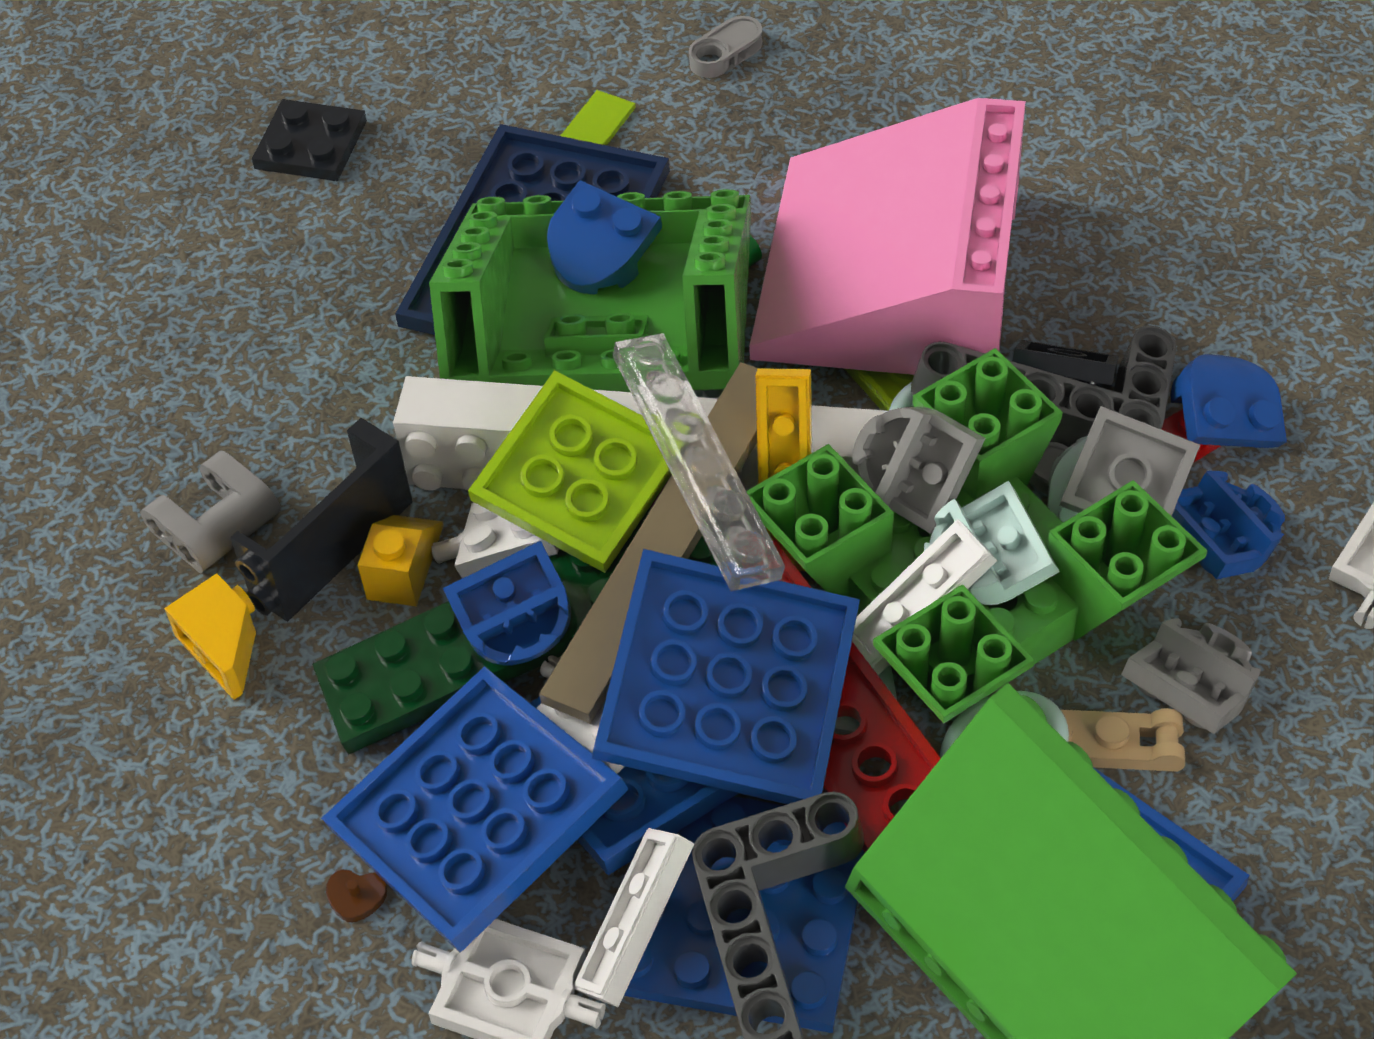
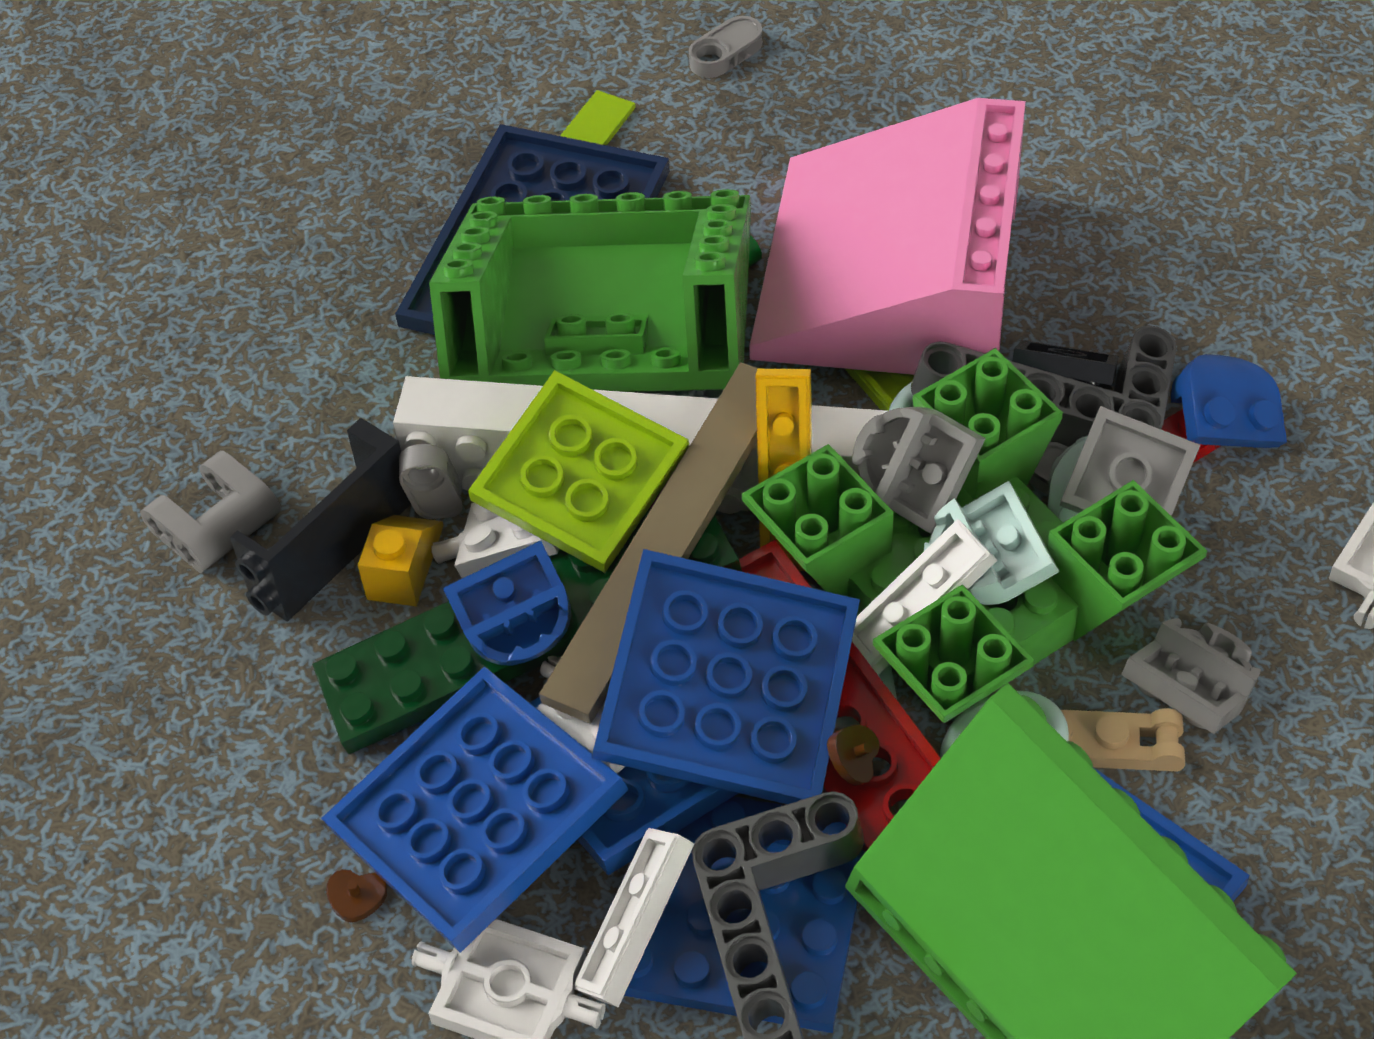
yellow slope [164,573,256,700] -> none
black plate [252,99,367,181] -> none
blue slope [547,180,662,295] -> none
clear plate [613,333,785,591] -> none
blue slope [1172,471,1285,580] -> none
none -> light grey piece [399,444,463,519]
none -> reddish brown piece [827,725,880,786]

